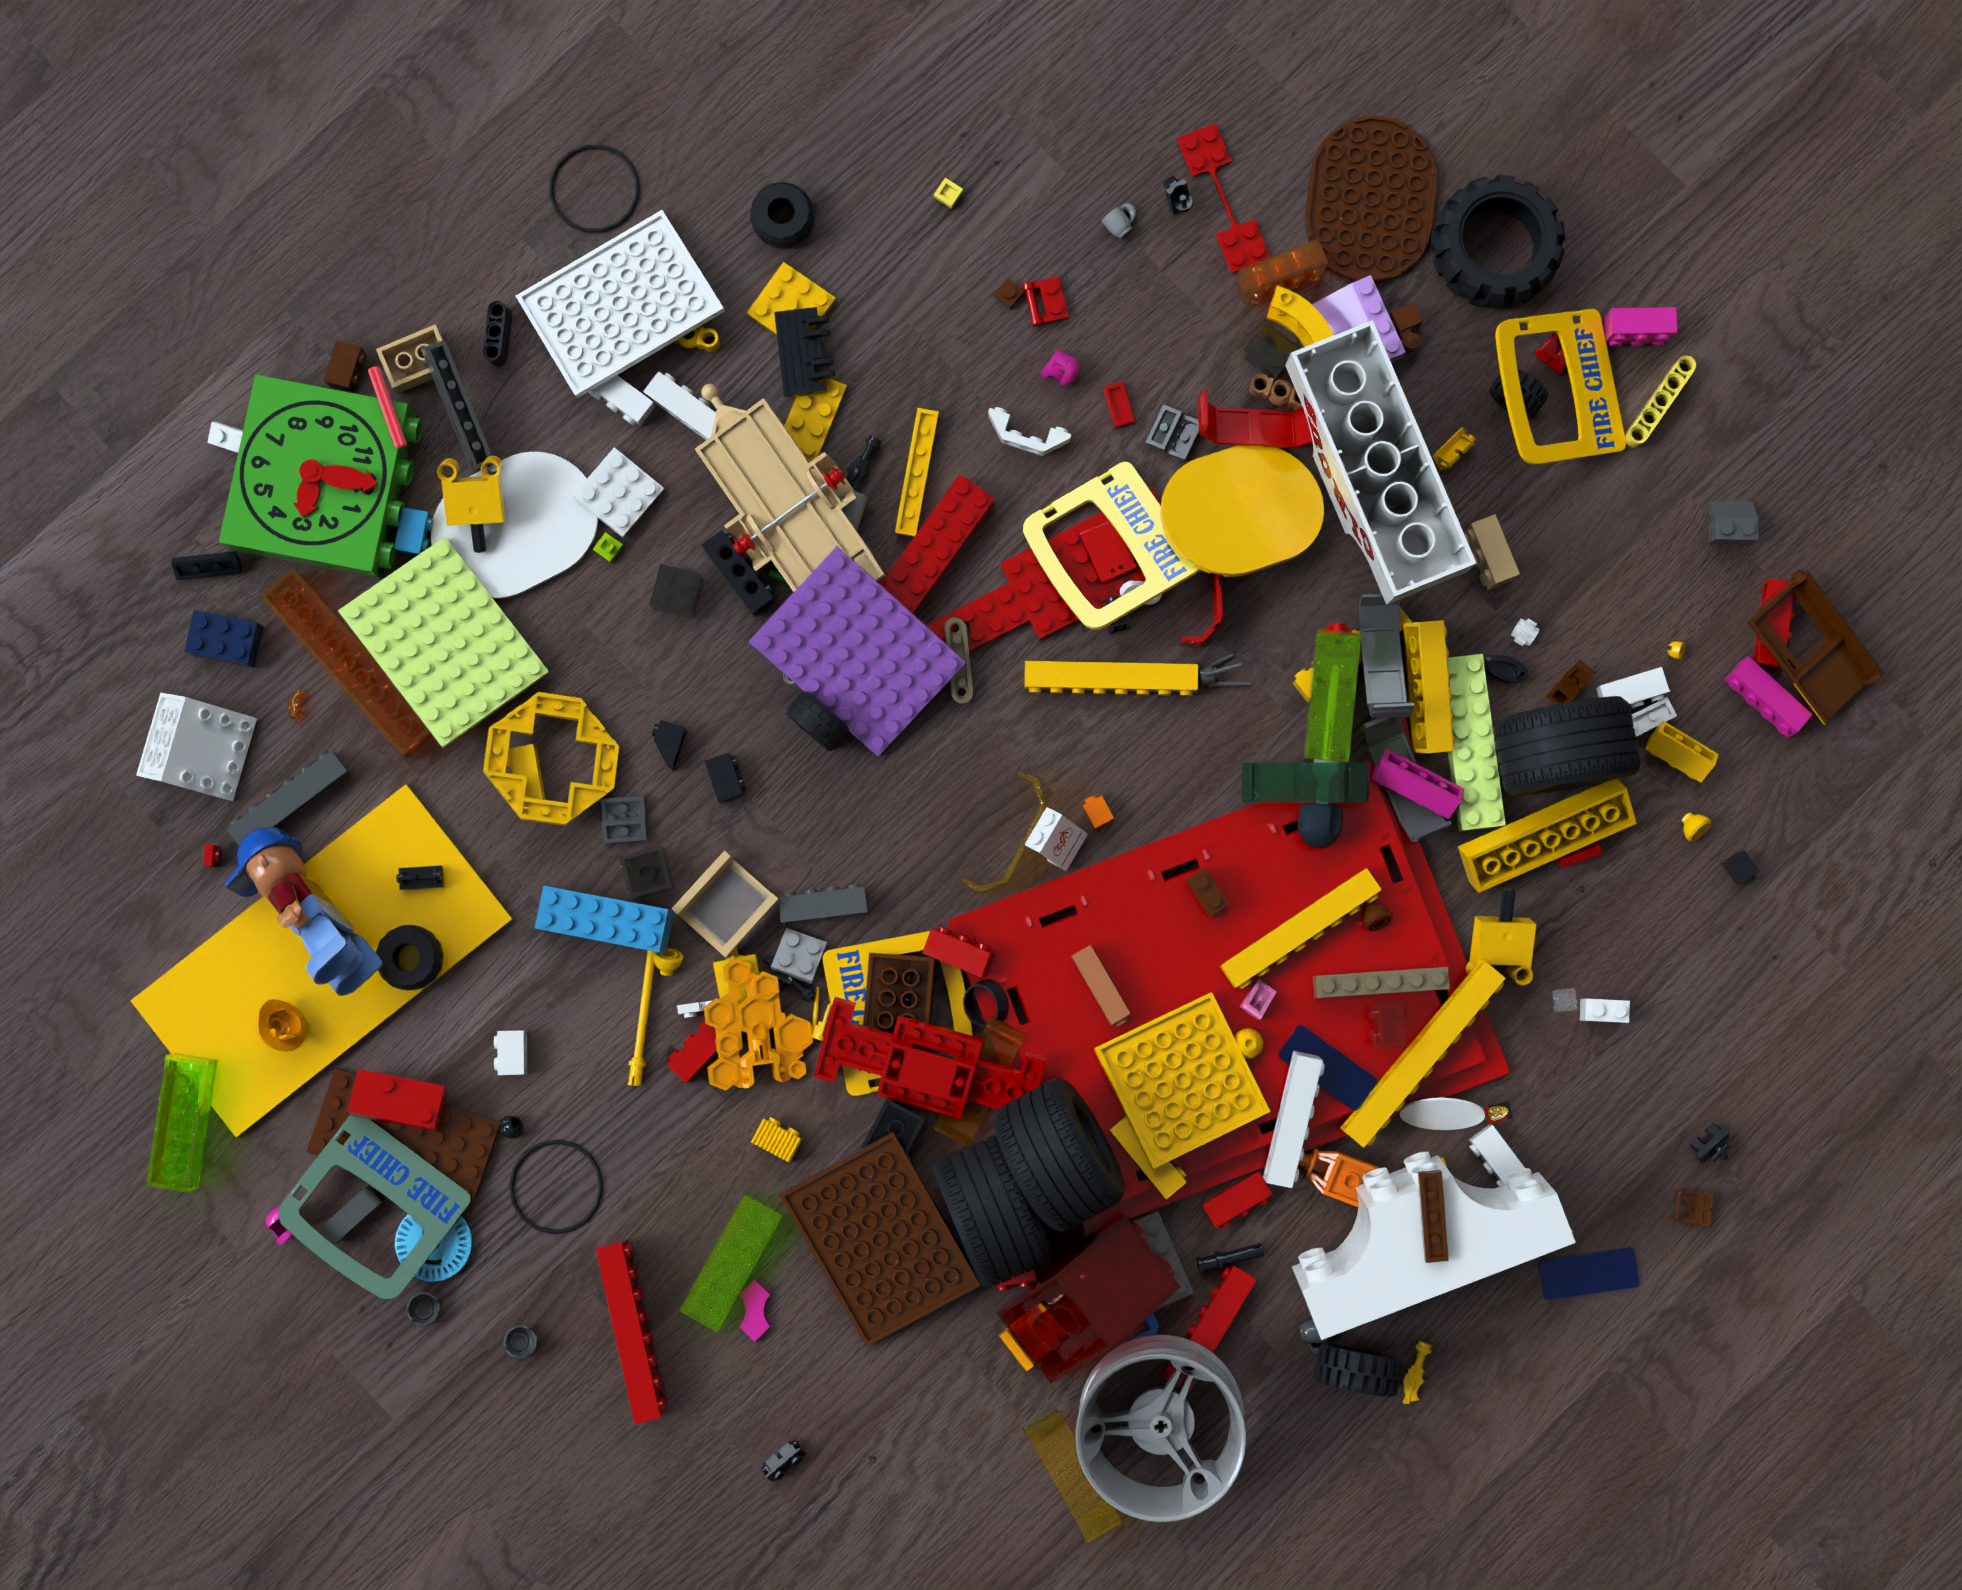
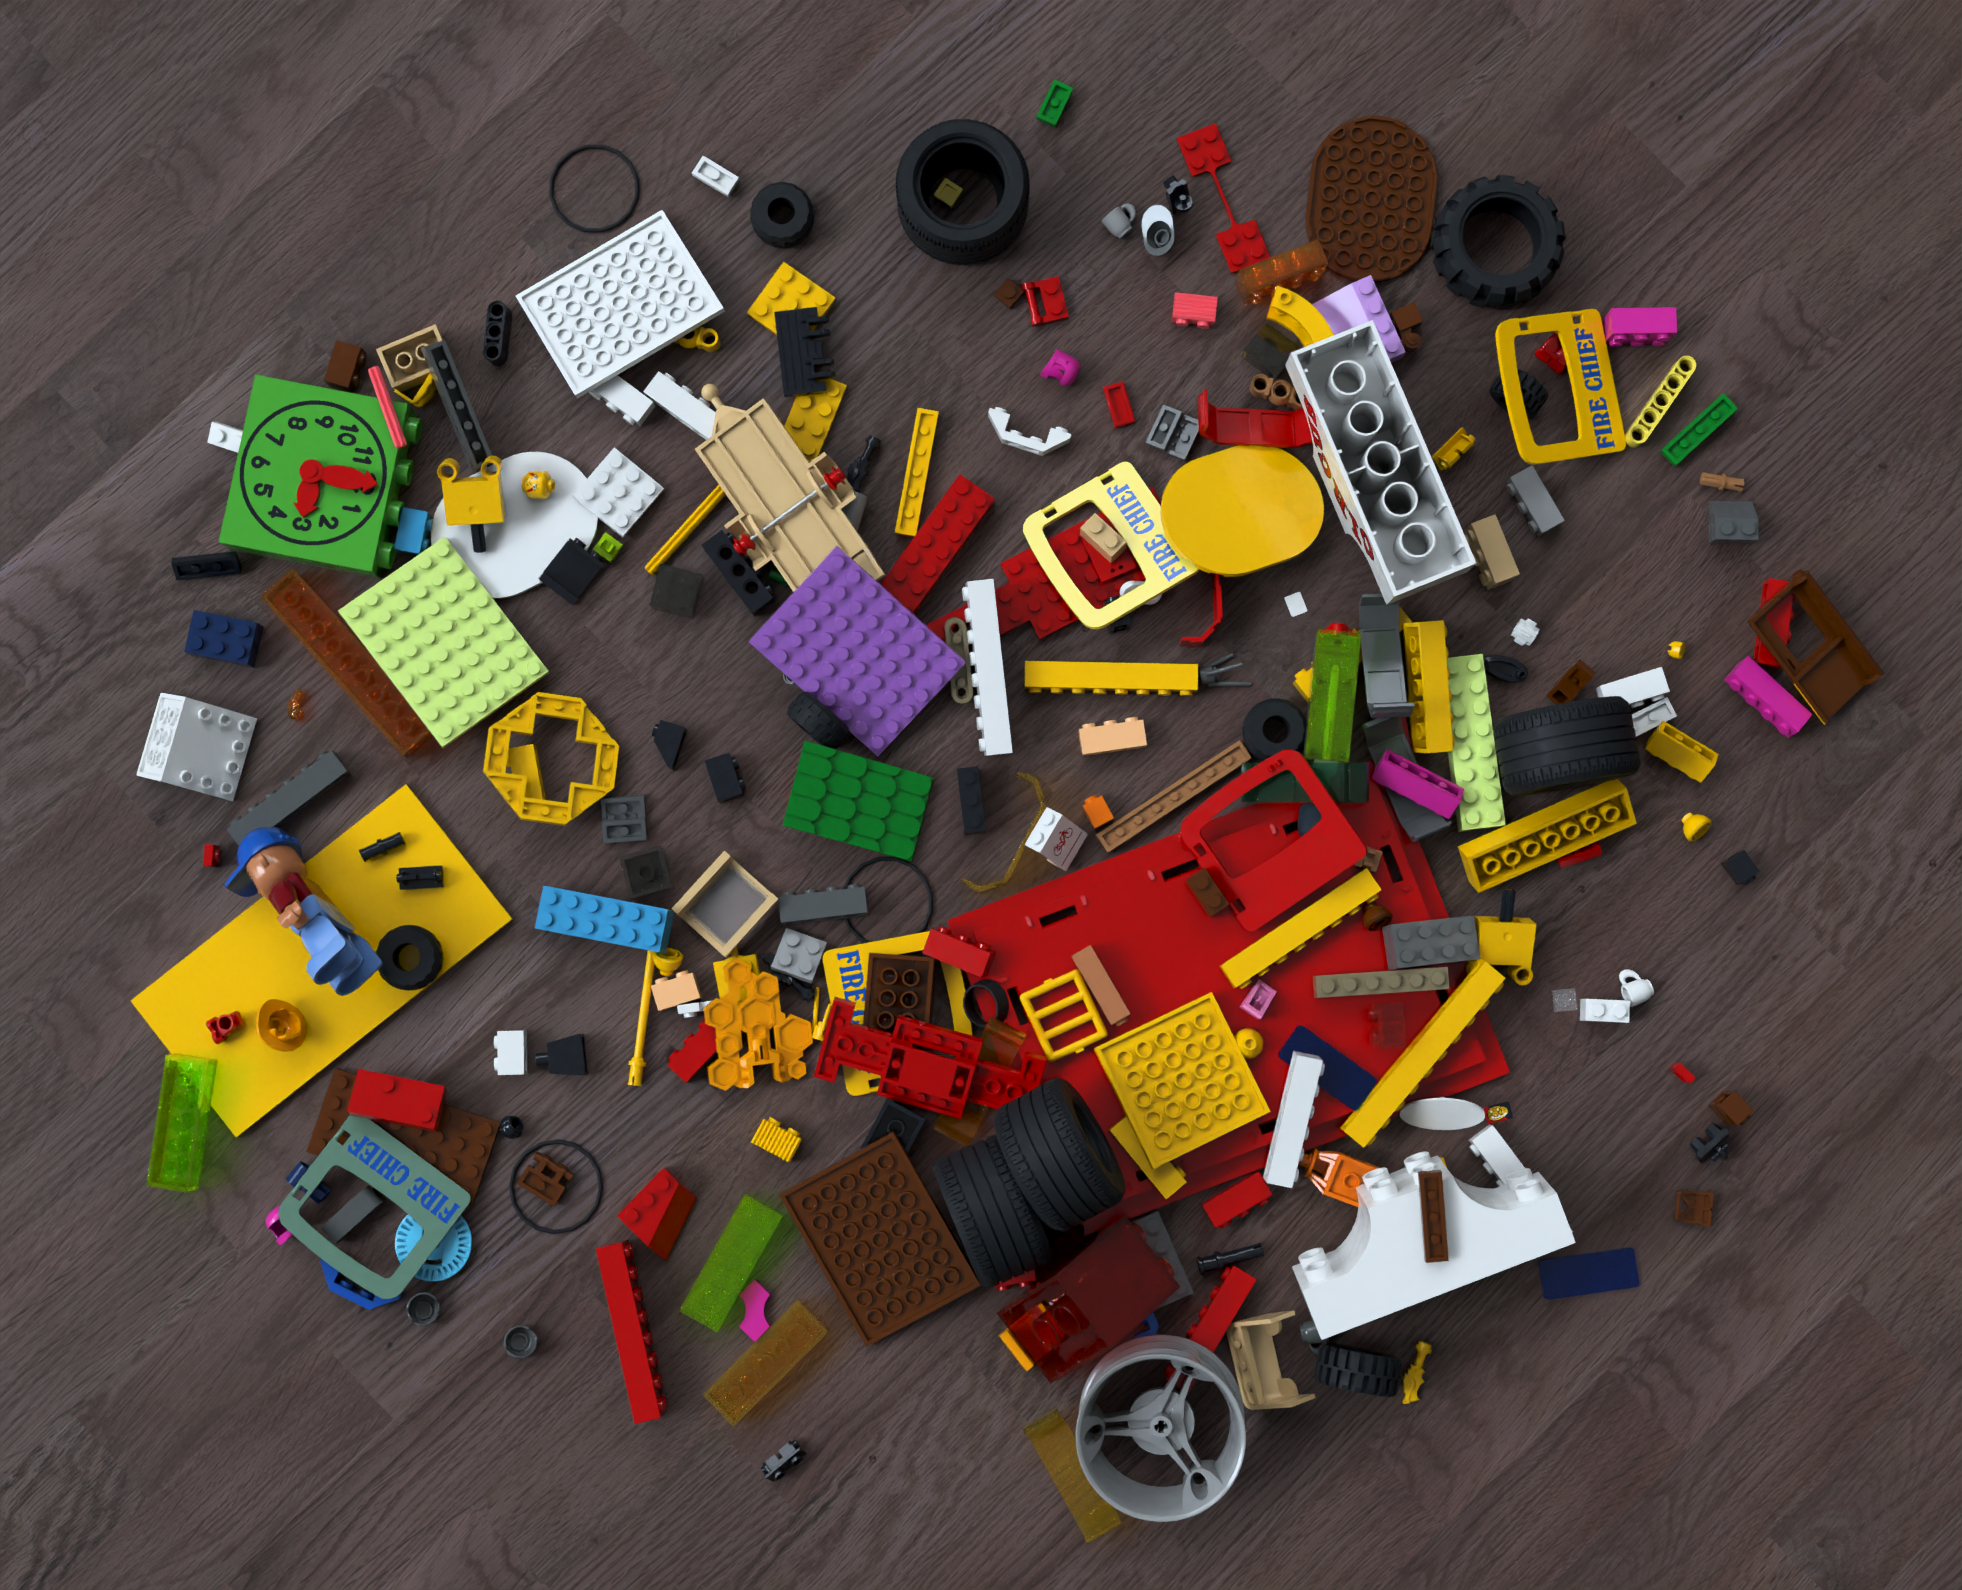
none -> red plate [206,1011,245,1044]
none -> dark blue piece [286,1161,332,1204]
none -> blue slope [320,1259,405,1310]
none -> black pin [359,832,405,862]
none -> yellow piece [394,373,437,408]
none -> reddish brown plate [517,1152,574,1206]
none -> yellow head [522,471,555,499]
none -> black torso [536,1034,588,1076]
none -> black panel [538,537,605,606]
none -> red wedge [617,1167,697,1260]
none -> yellow axle [645,485,726,575]
none -> light nougat brick [651,970,702,1011]
none -> white plate [692,156,739,197]
none -> clear yellow brick [703,1298,830,1427]
none -> green piece [782,741,933,862]
none -> black piece [843,857,933,943]
none -> black tyre [896,119,1030,265]
none -> black brick [957,766,986,835]
none -> white brick [962,579,1013,756]
none -> yellow bar [1020,969,1108,1062]
none -> green plate [1036,79,1073,128]
none -> light nougat brick [1078,717,1147,757]
none -> tan brick [1080,513,1126,563]
none -> medium nougat plate [1096,740,1252,853]
none -> dark grey piece [1142,205,1177,256]
none -> coral brick [1171,292,1218,329]
none -> red door [1180,749,1367,932]
none -> tan windscreen [1226,1311,1315,1410]
none -> black tyre [1242,698,1307,761]
none -> white sticker [1284,592,1307,617]
none -> medium nougat tile [1354,846,1383,873]
none -> dark grey brick [1382,915,1480,971]
none -> light grey brick [1506,465,1565,537]
none -> white piece [1619,969,1654,1007]
none -> green plate [1659,393,1738,467]
none -> red tile [1670,1062,1696,1083]
none -> medium nougat axle [1700,472,1744,492]
none -> reddish brown brick [1708,1090,1753,1126]

